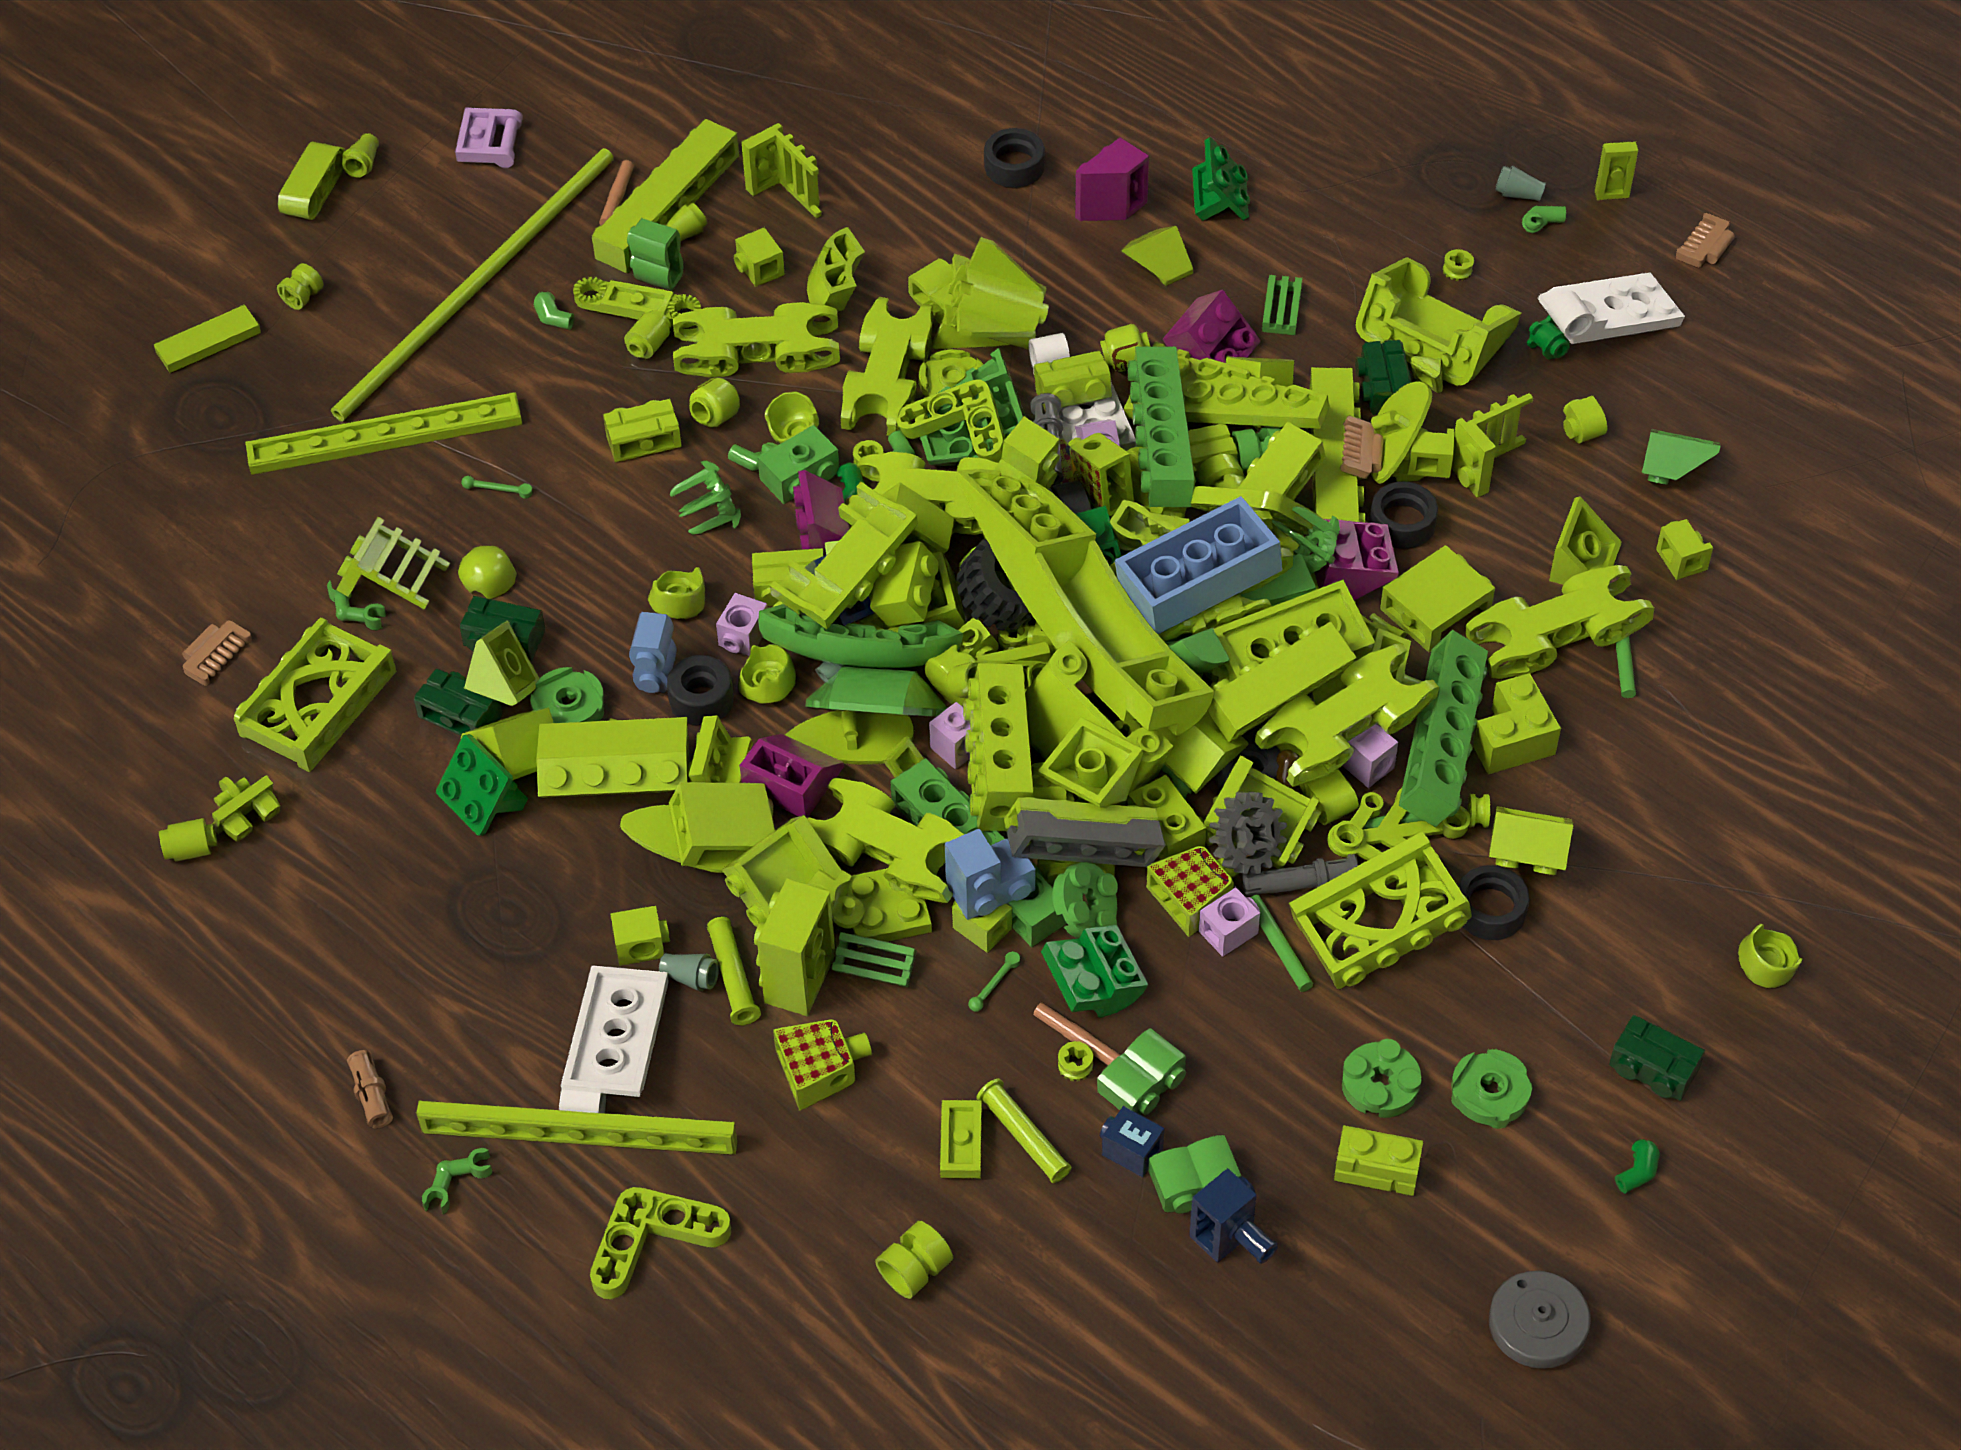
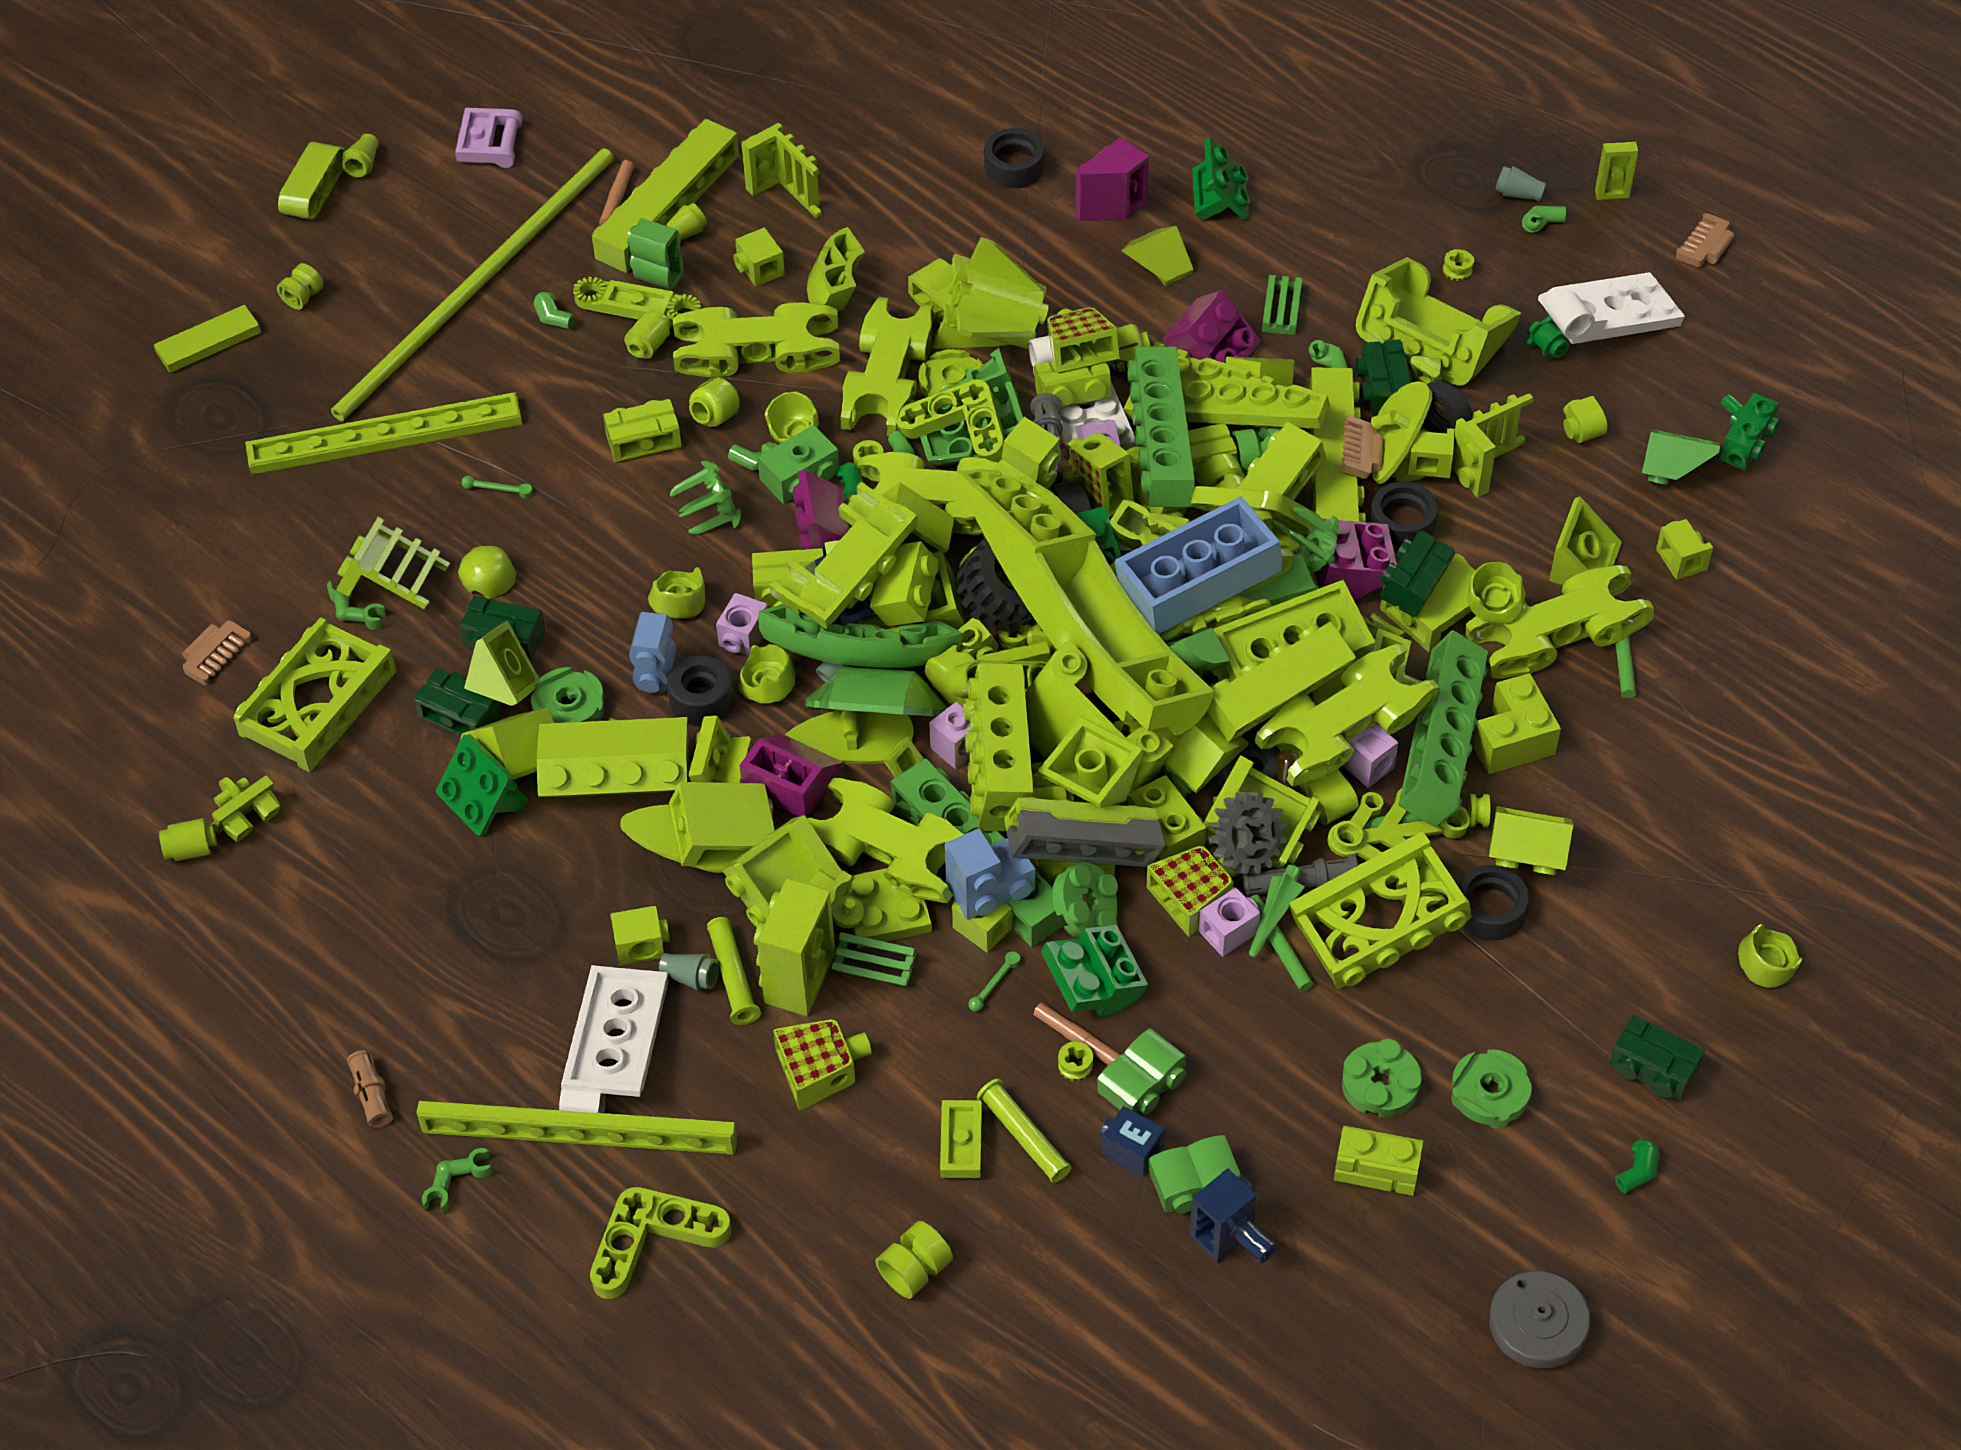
none -> lime torso [1047,307,1120,373]
none -> bright green piece [1249,865,1305,958]
none -> bright green arm [1309,340,1348,368]
none -> dark green brick [1380,531,1456,618]
none -> black tyre [1423,380,1473,434]
none -> lime hair [1467,562,1526,623]
none -> green brick [1720,393,1780,470]

